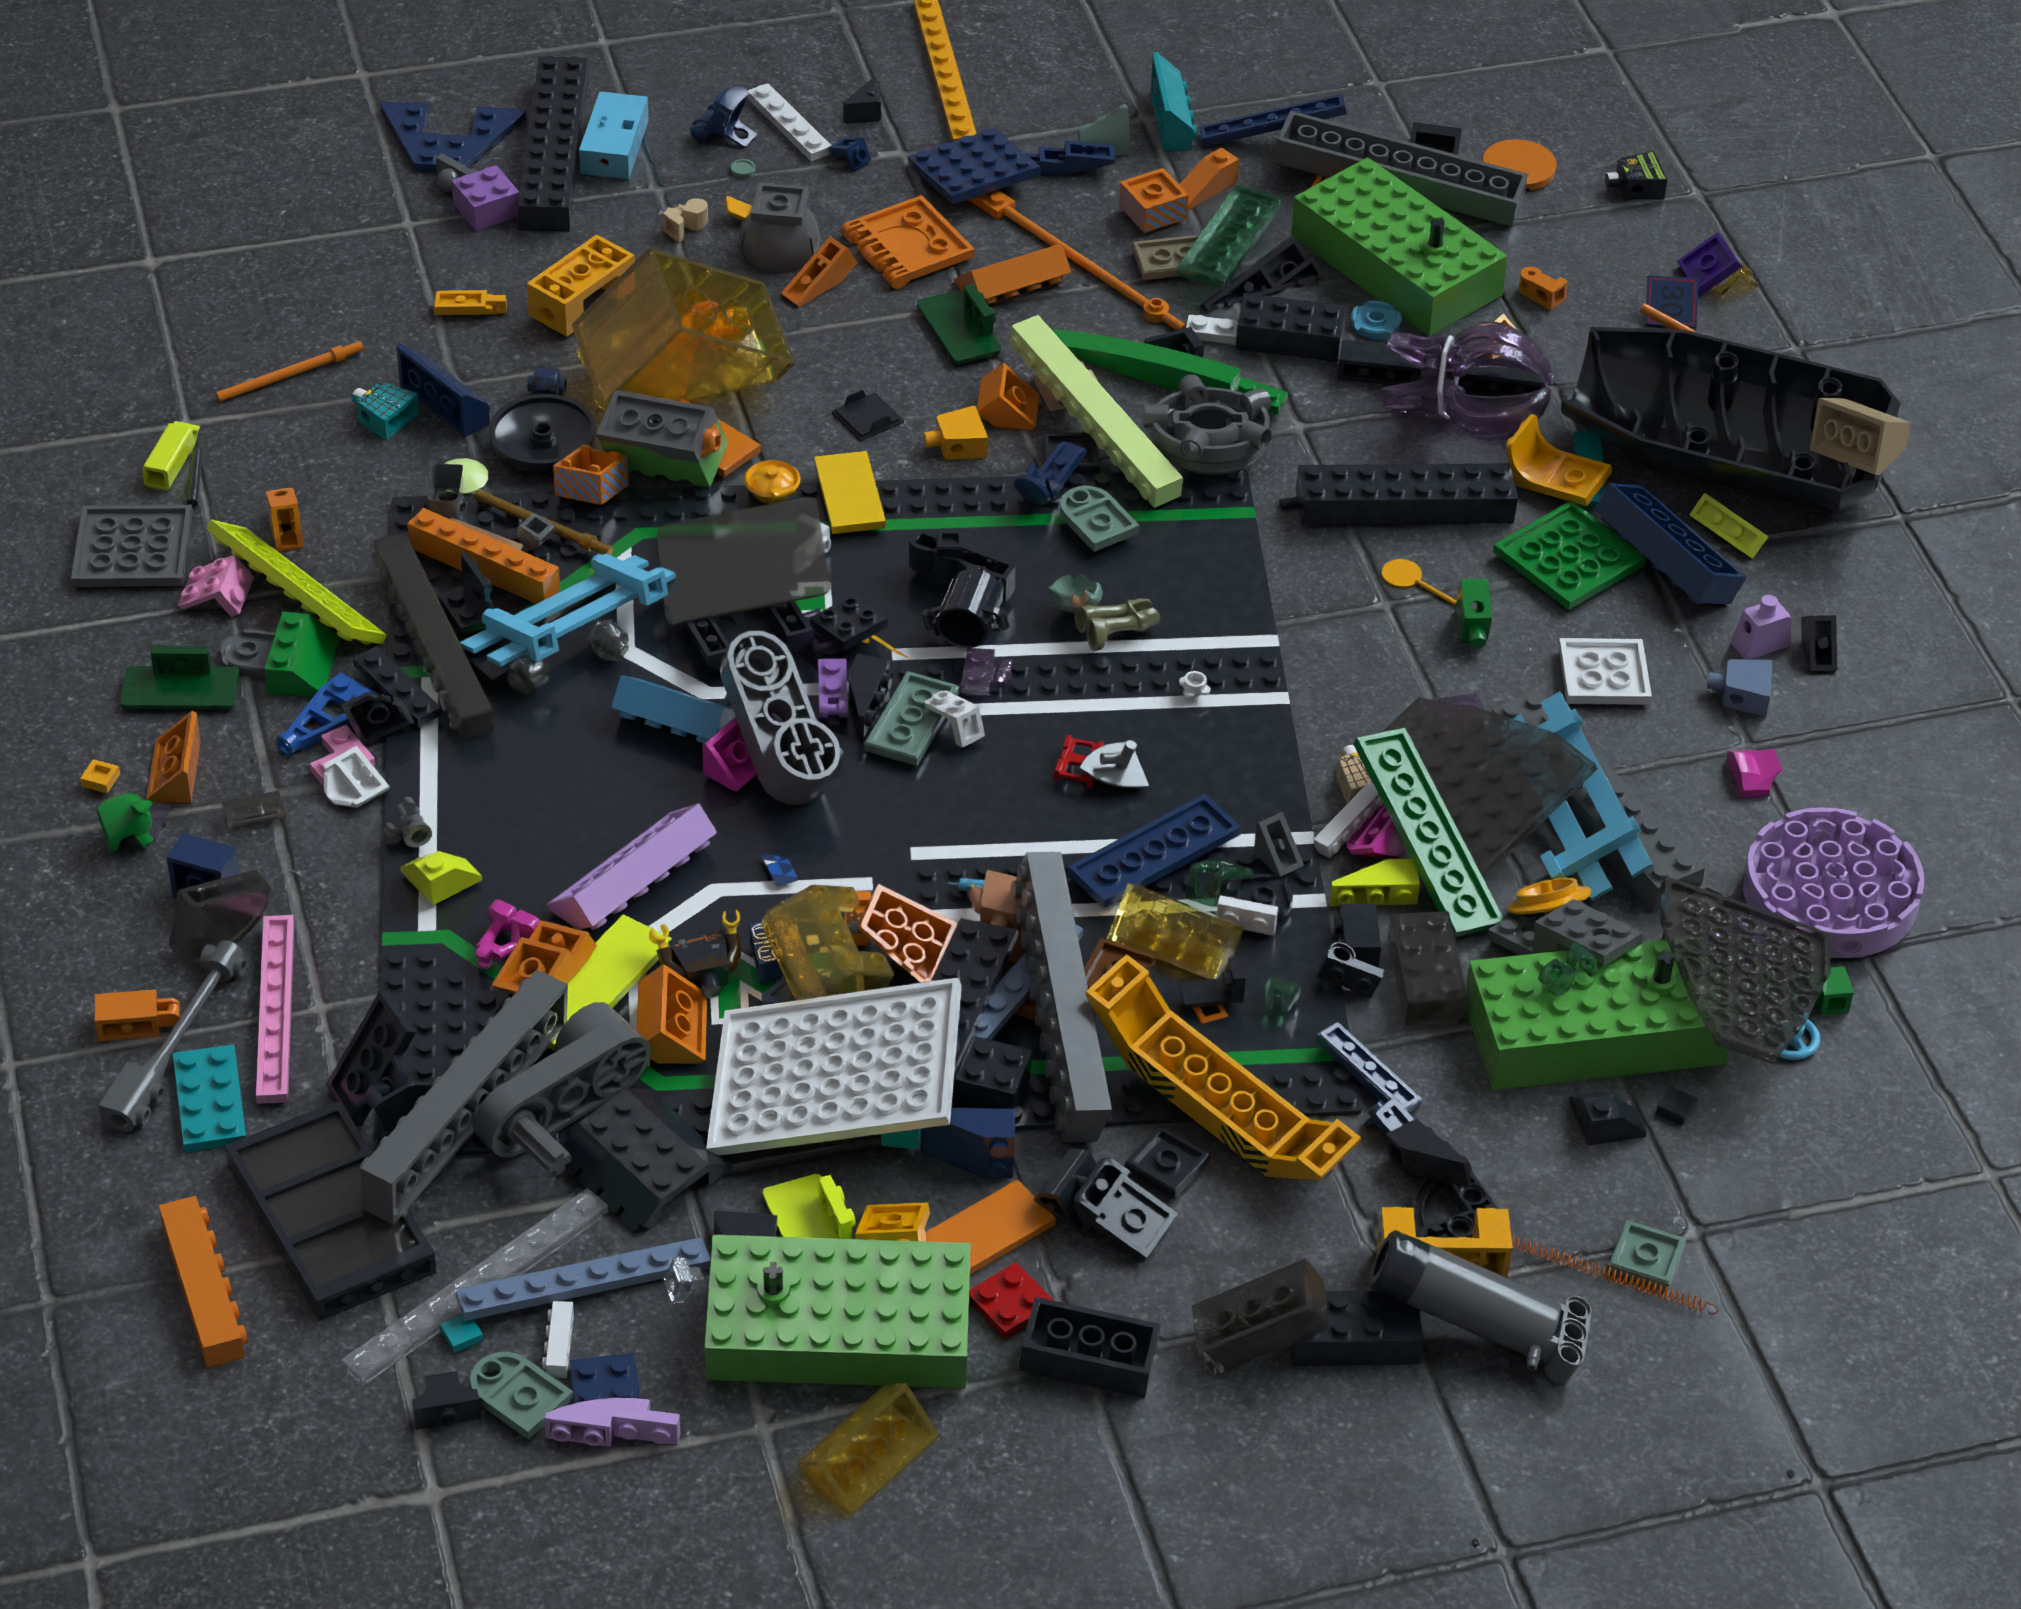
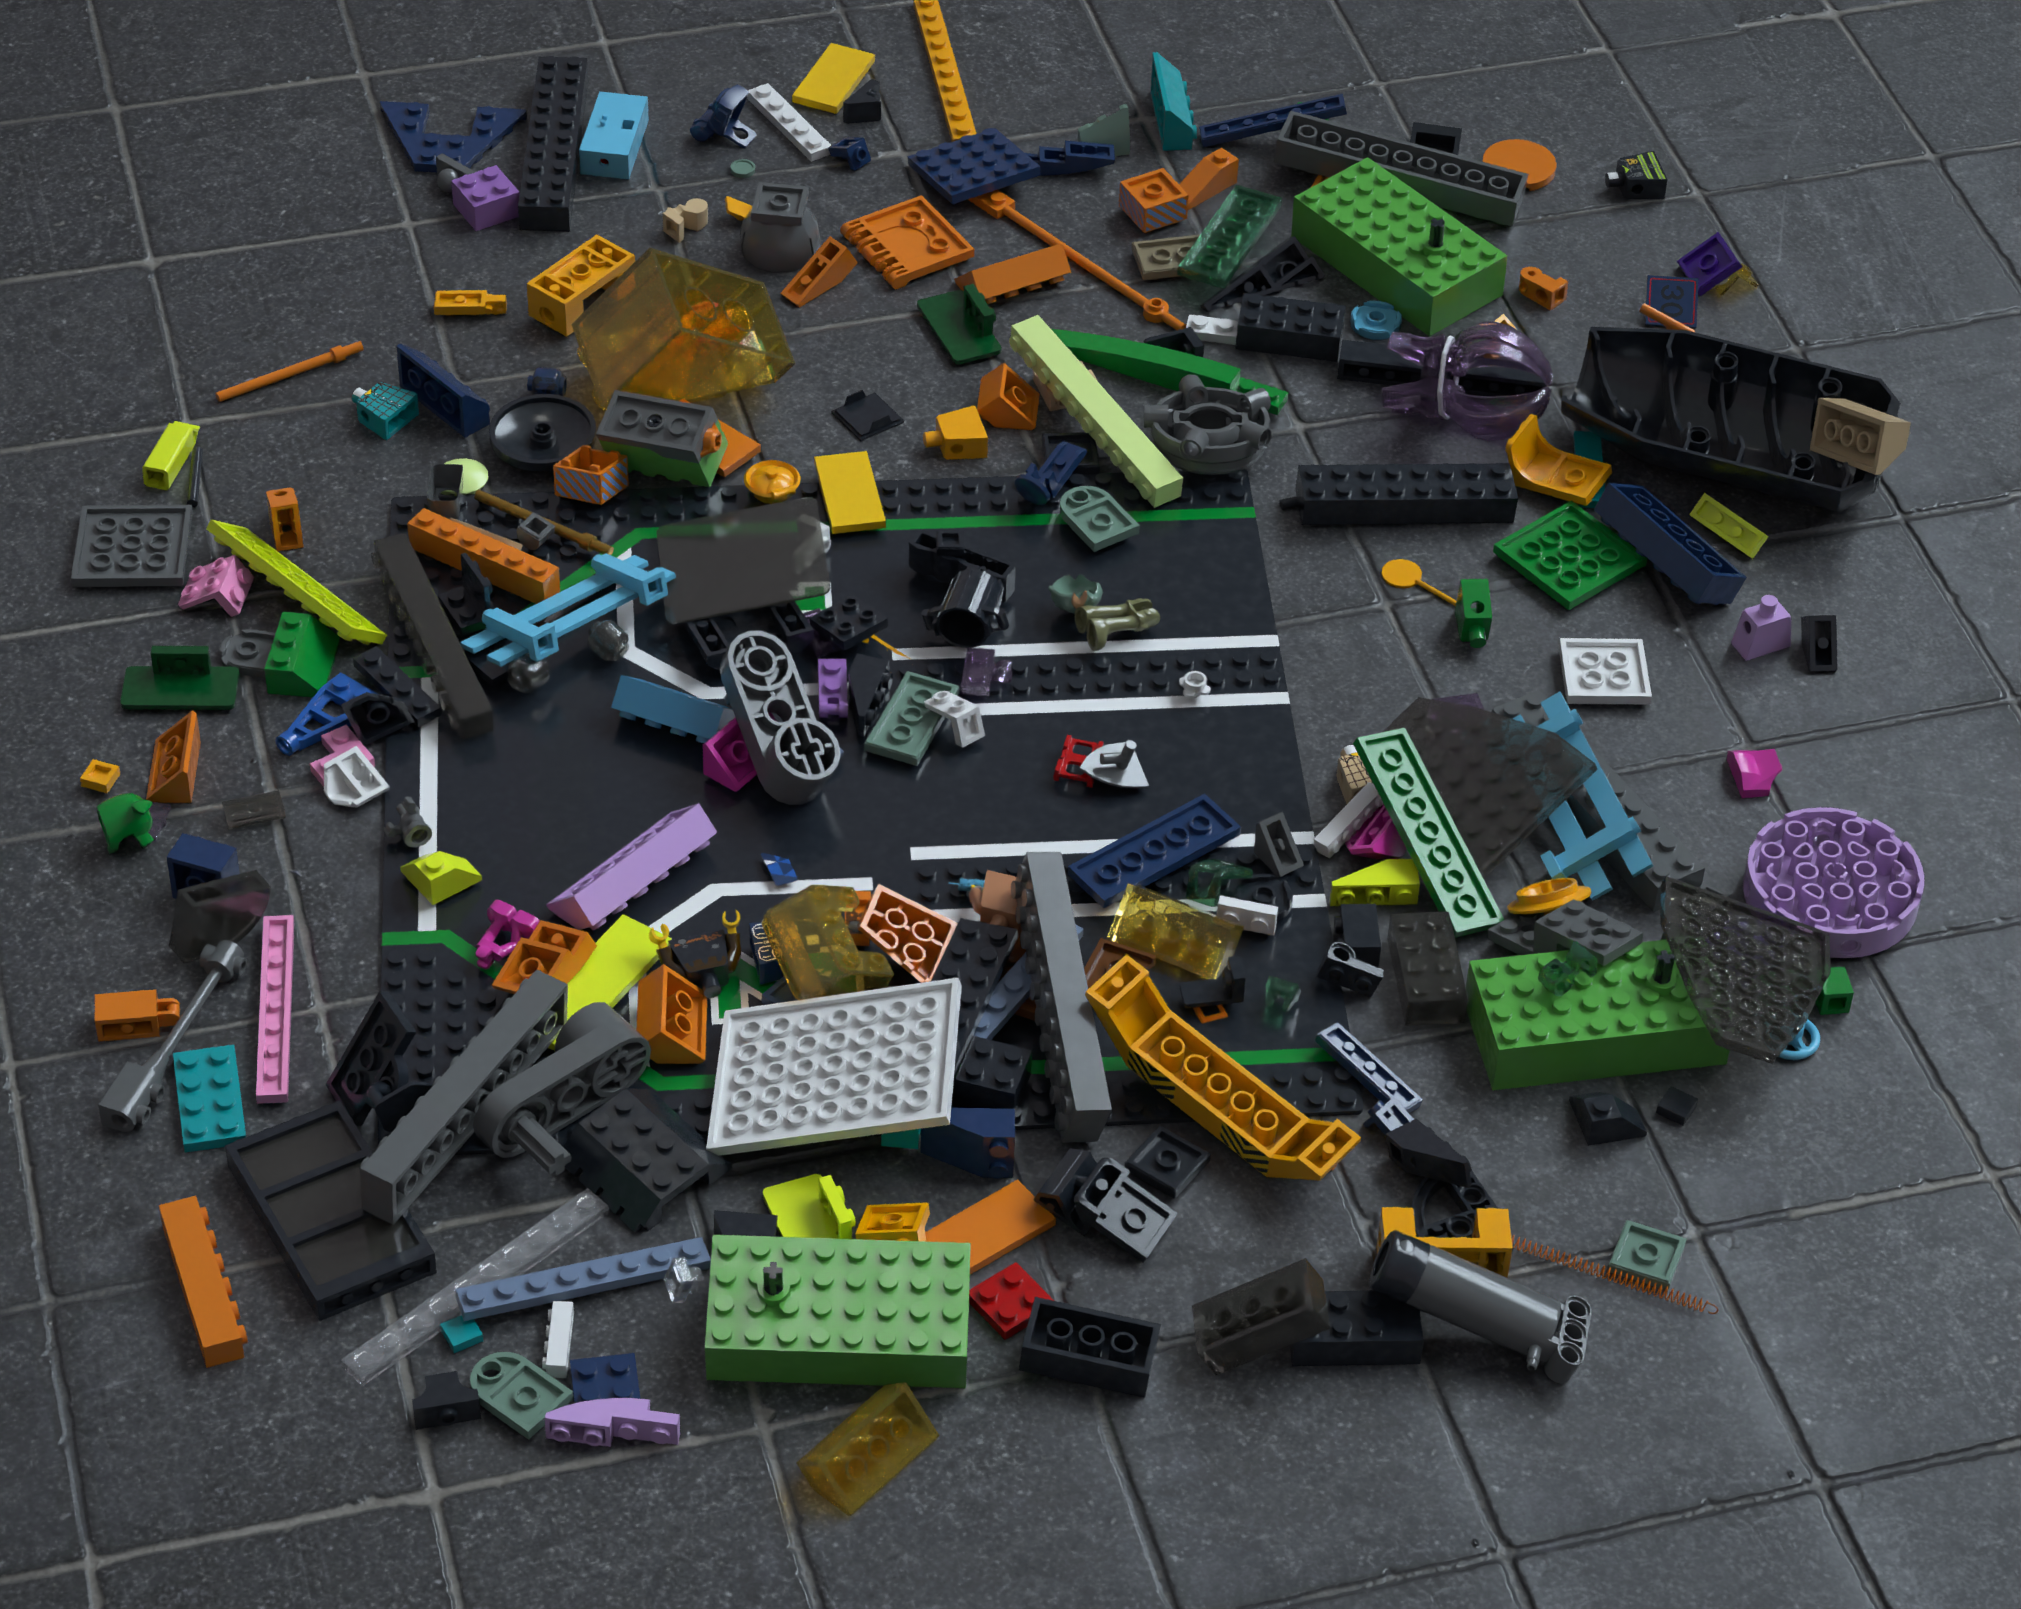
sand blue torso [1707,659,1773,716] -> none
none -> yellow tile [792,43,875,114]

